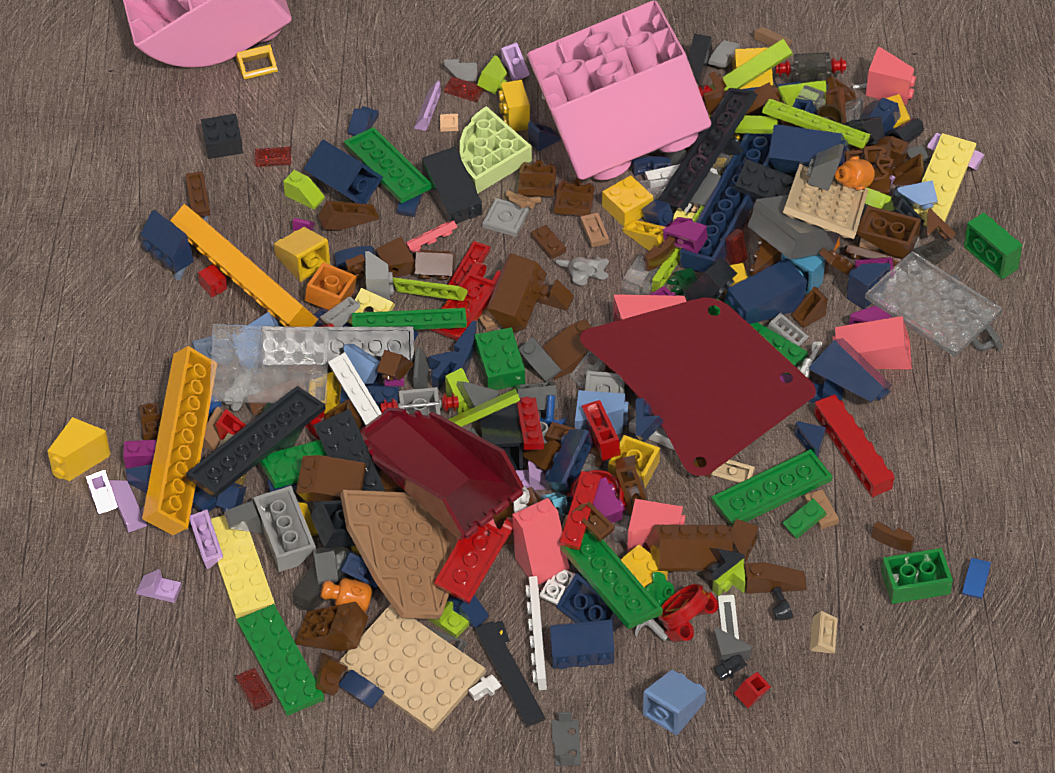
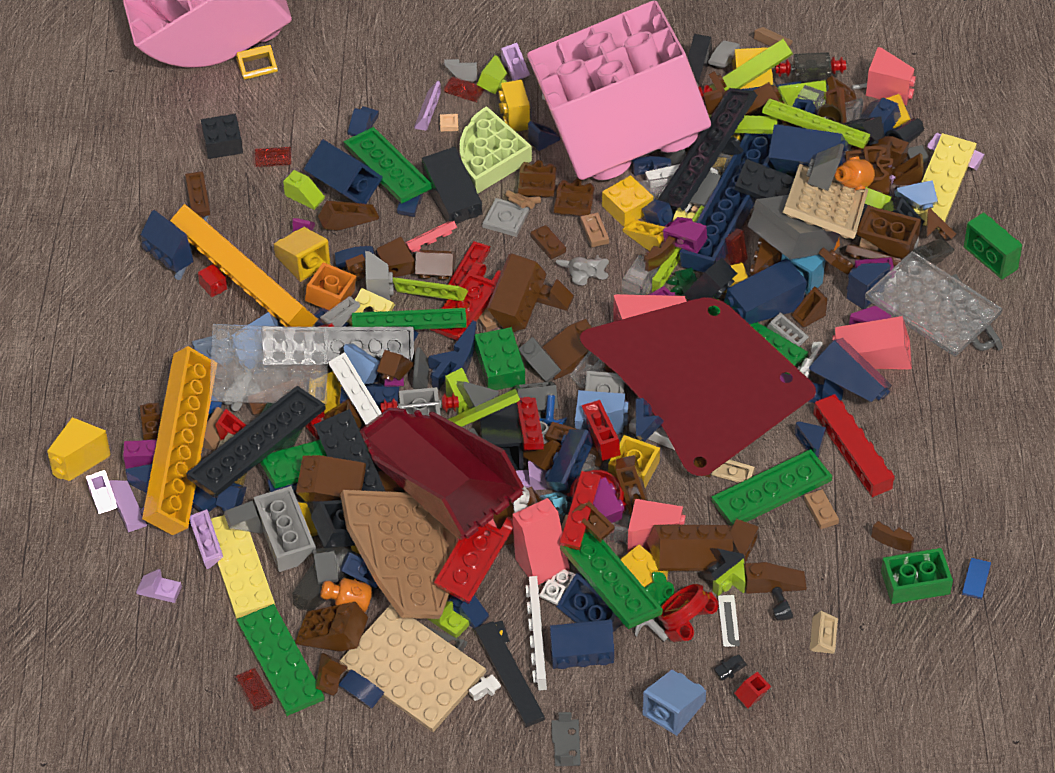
dark grey slope [713,627,752,664] -> none
green plate [783,498,827,539] -> none

